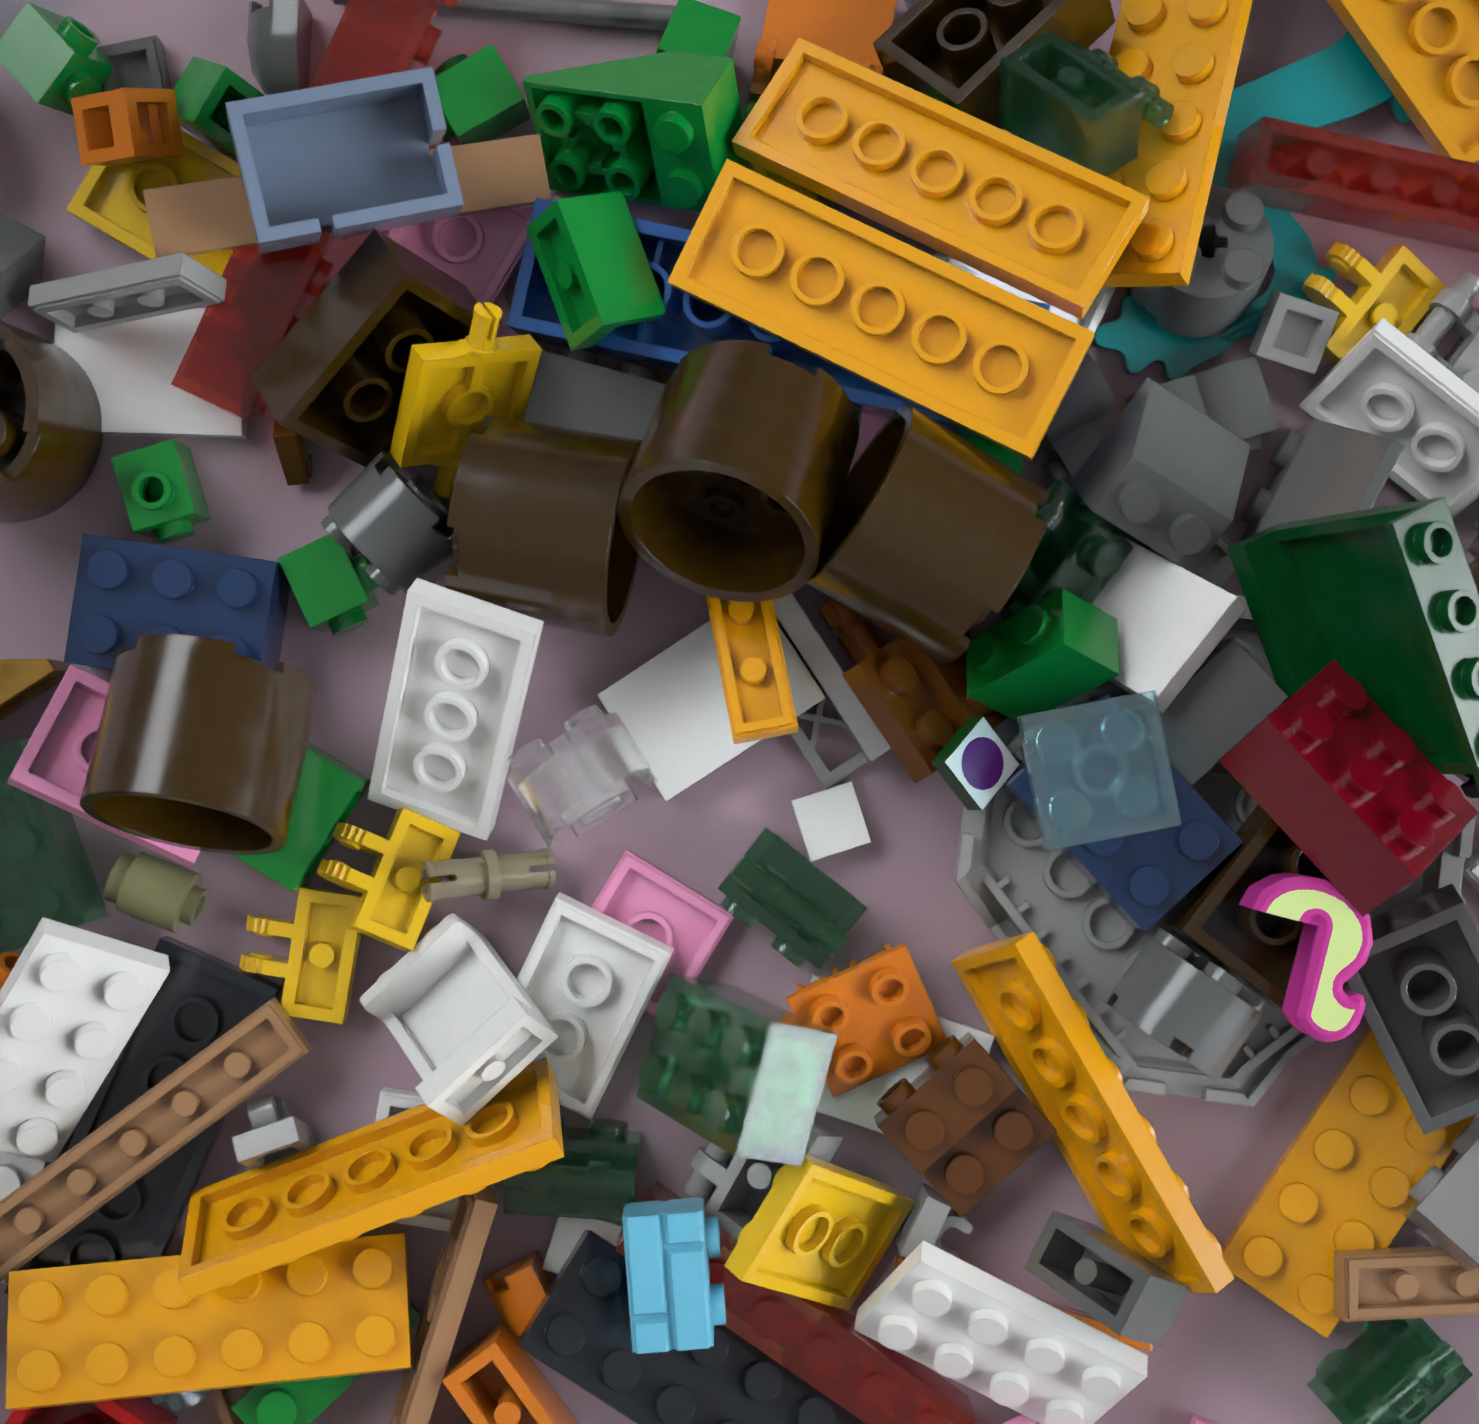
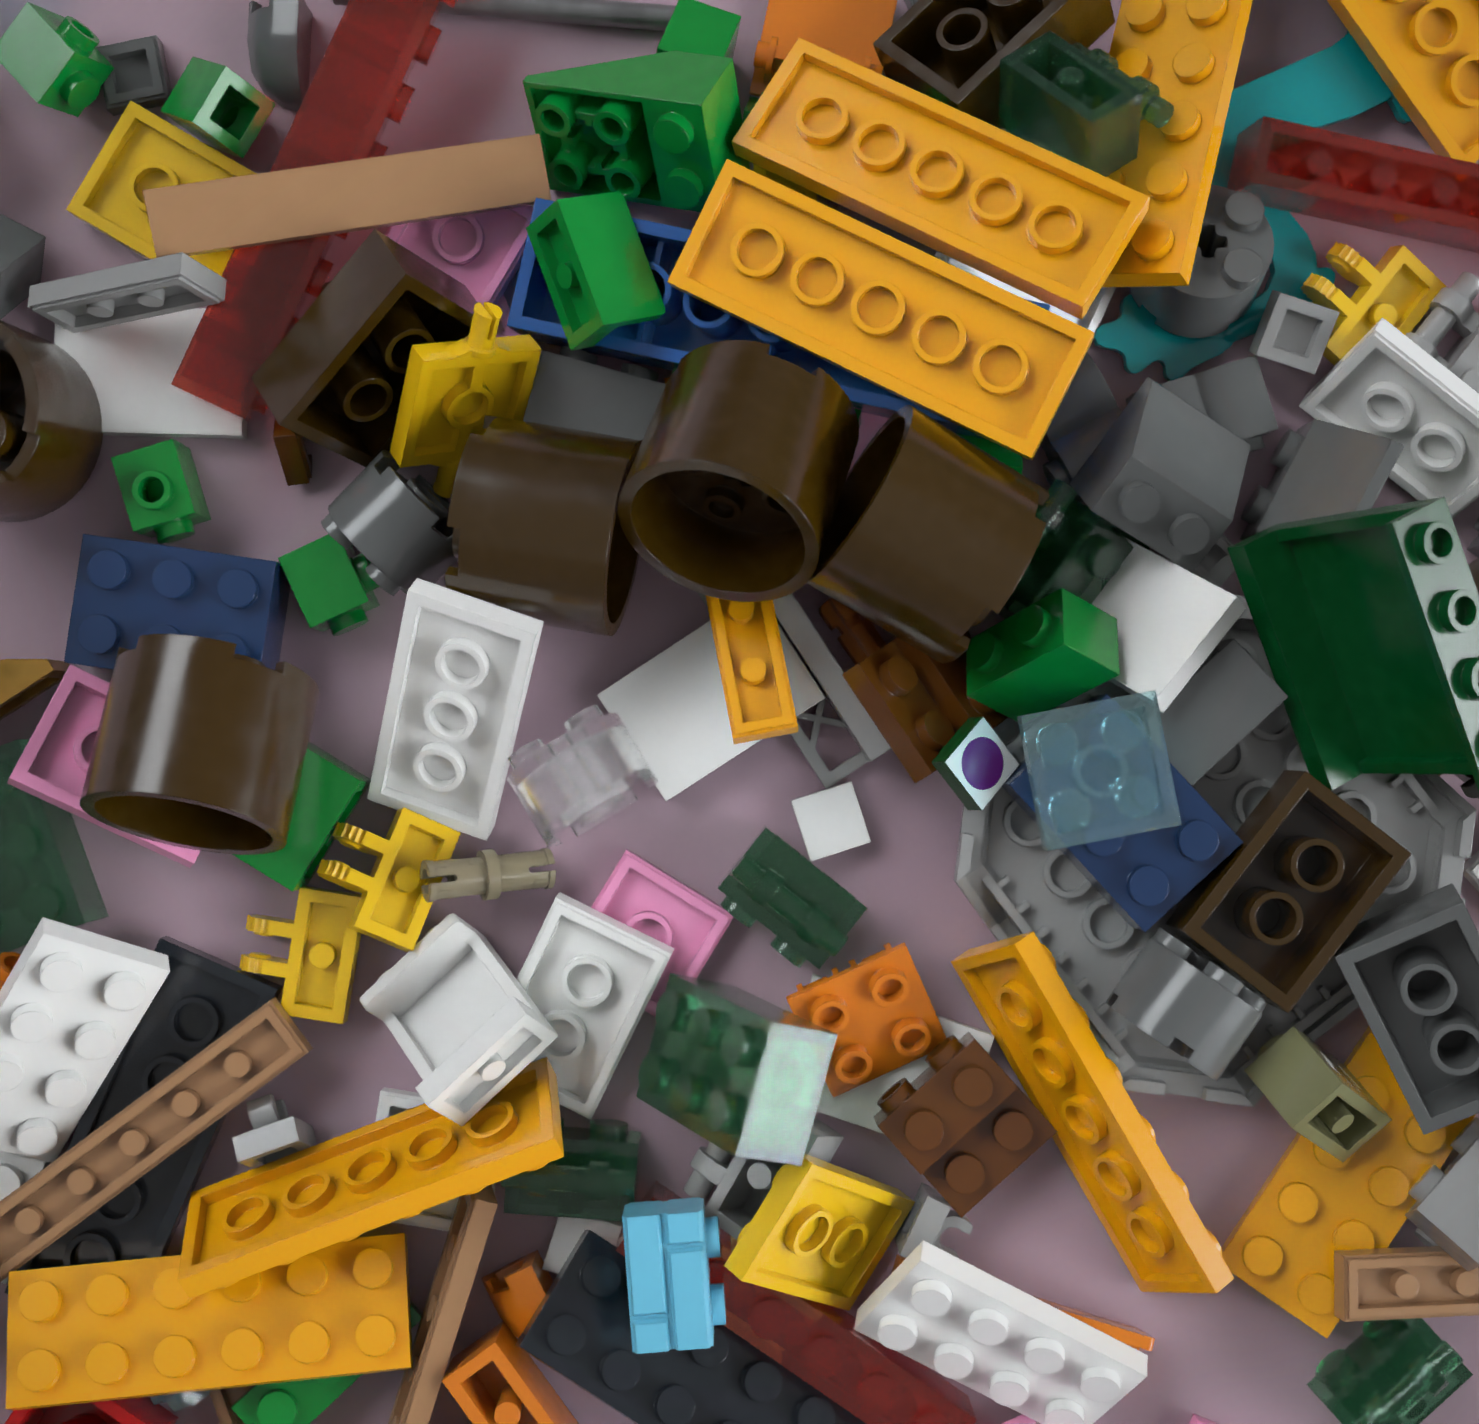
orange brick [71,88,185,166] -> none
olive brick [104,852,208,933] -> none
sand blue piece [225,66,464,254] -> none
green brick [435,44,531,145] -> none
dark grey brick [1024,1210,1191,1347] -> none
dark red brick [1219,660,1479,917] -> none
dark pink animal [1238,873,1373,1042] -> none
none -> olive brick [1244,1026,1392,1162]

